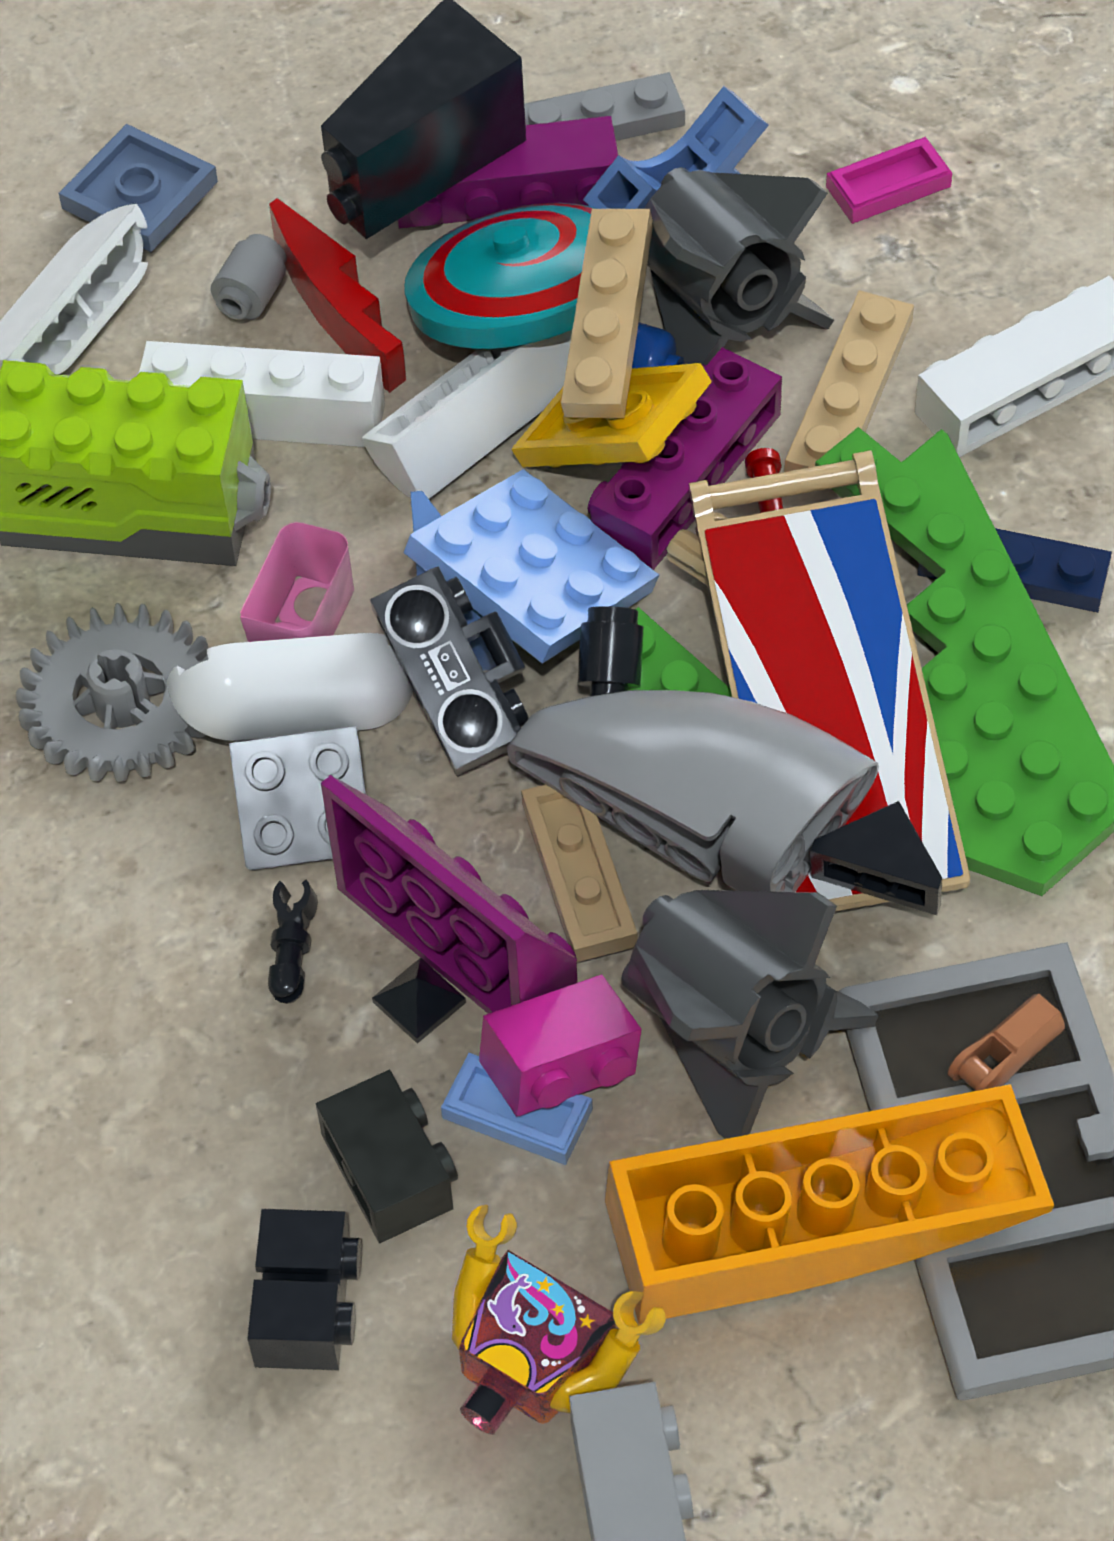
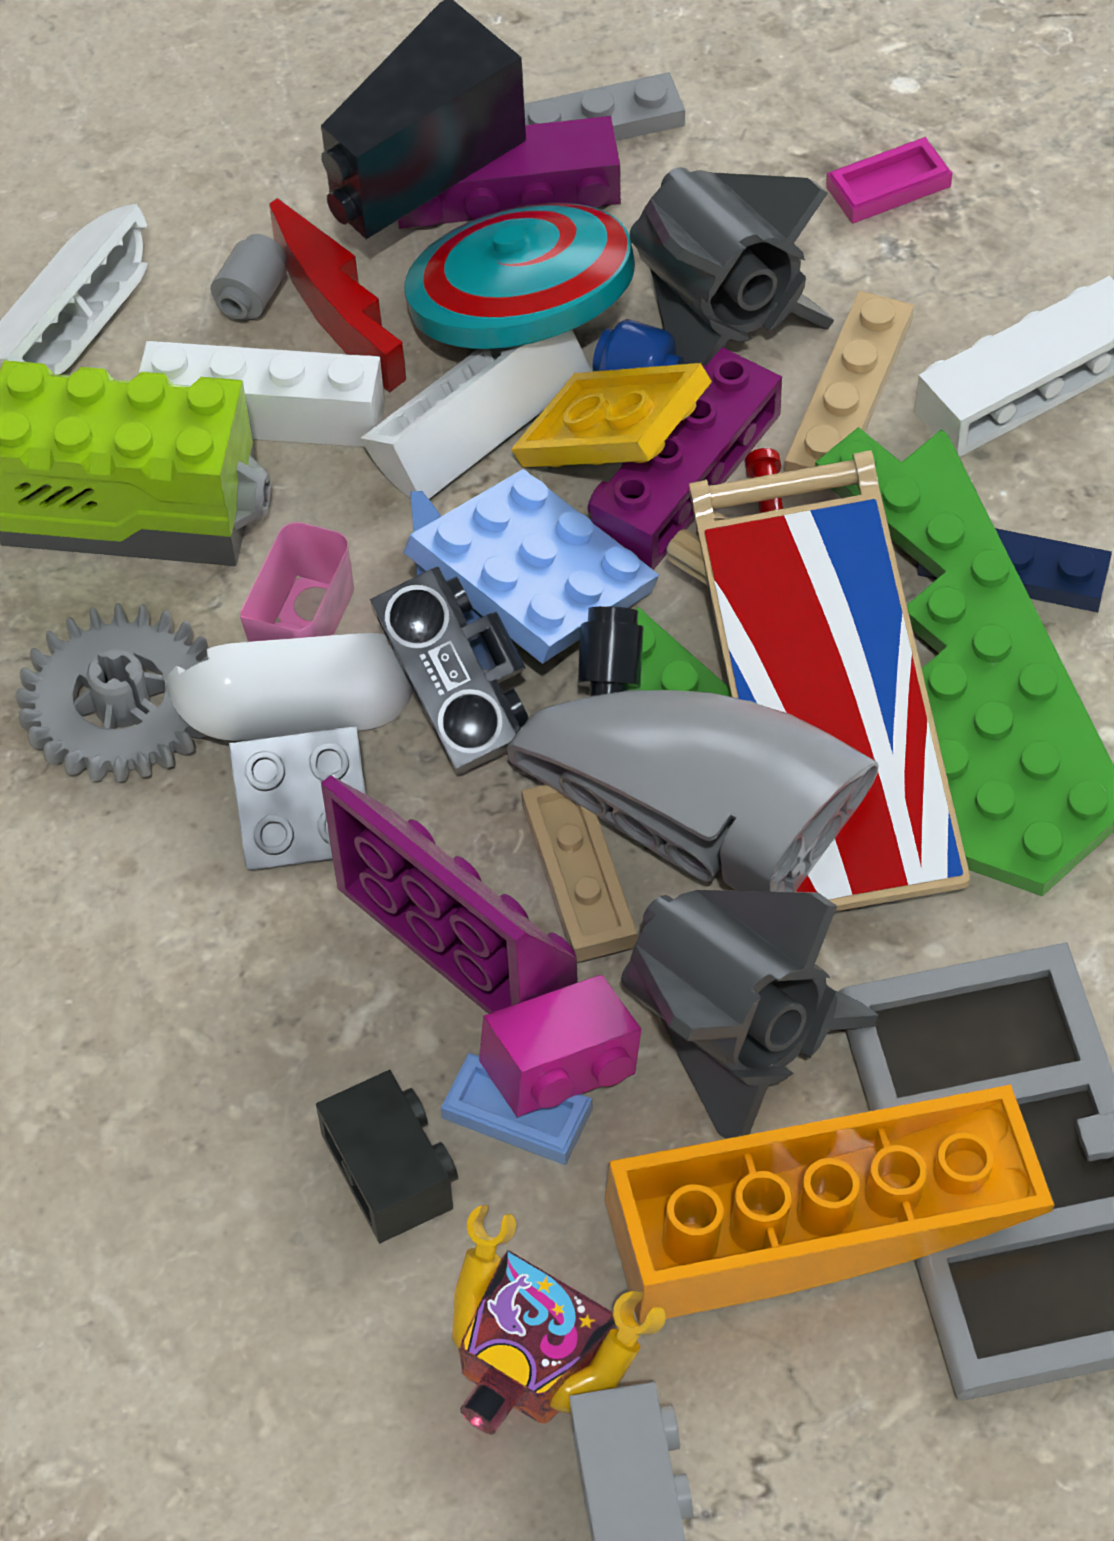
sand blue plate [59,124,218,252] -> none
black piece [247,1209,361,1370] -> none
black piece [268,879,318,1004] -> none
black slope [372,957,466,1044] -> none
tan plate [561,209,653,418] -> none
medium blue arch [583,86,769,209] -> none
black slope [810,801,942,915] -> none
nougat bar [947,994,1065,1091] -> none

